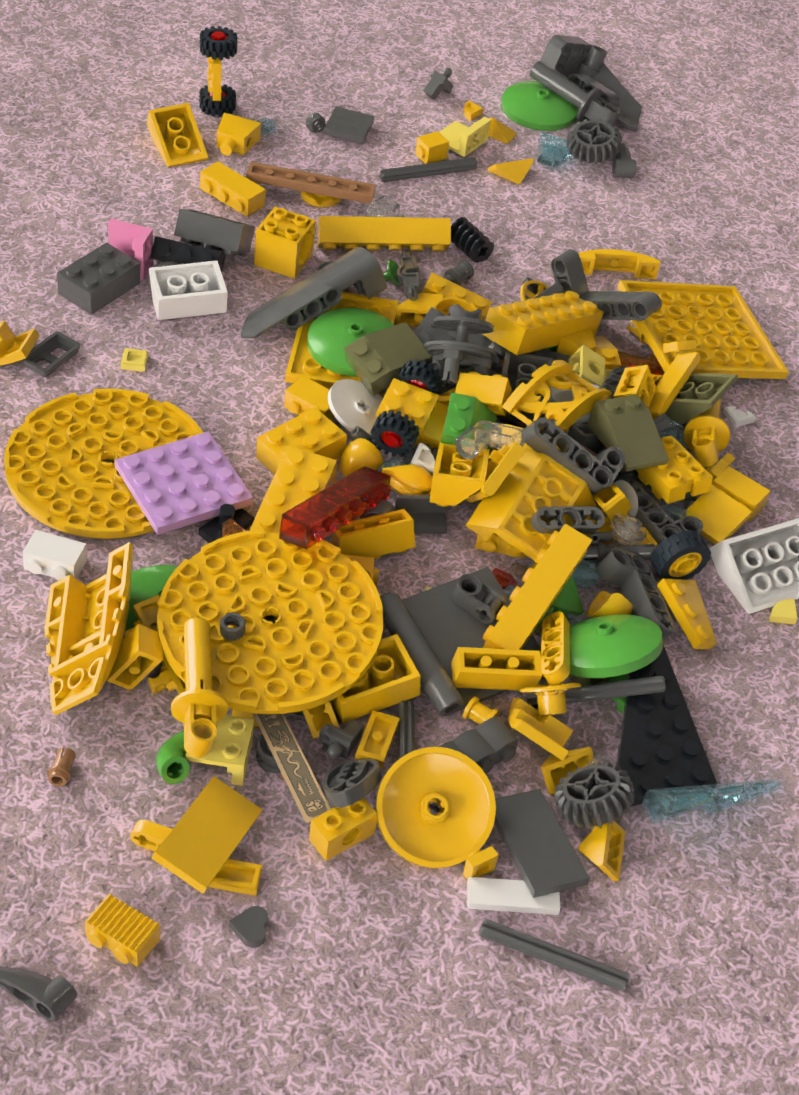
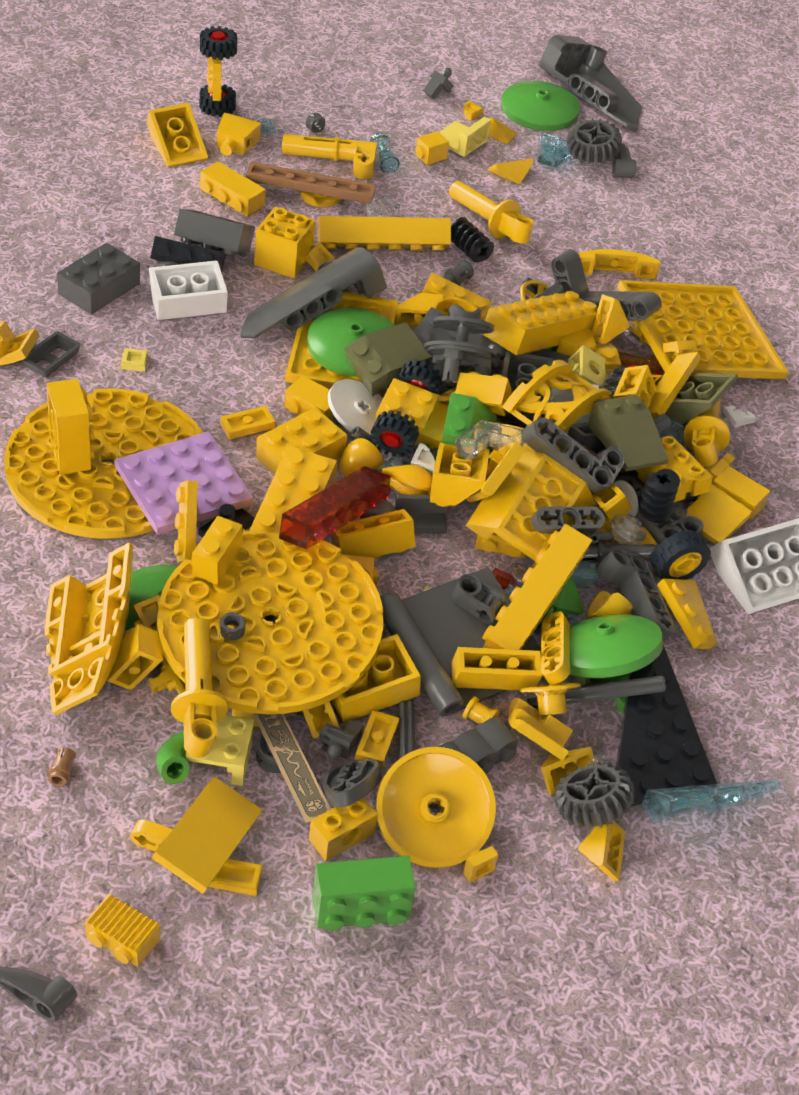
white brick [23,530,87,580] -> none
bright pink bracket [108,219,153,280] -> none
dark grey tile [229,906,268,948] -> none
dark grey tile [324,107,374,143] -> none
dark grey axle [380,157,477,182] -> none
bright green plant [383,259,402,286] -> none
dark grey piece [397,250,421,301] -> none
white tile [467,877,560,915] -> none
dark grey axle [480,919,630,991] -> none
dark grey tile [494,789,590,898] -> none
dark grey piece [529,61,621,124] -> none
light yellow tile [769,599,797,625] -> none
none -> yellow brick [47,378,95,475]
none -> yellow plate [174,480,198,562]
none -> yellow brick [192,516,242,585]
none -> yellow plate [220,406,275,440]
none -> yellow piece [282,133,377,180]
none -> yellow plate [303,241,334,271]
none -> bright green brick [312,856,416,931]
none -> clear light blue piece [370,132,400,173]
none -> yellow piece [449,181,534,244]
none -> yellow slope [591,294,630,344]
none -> black piece [638,469,680,523]

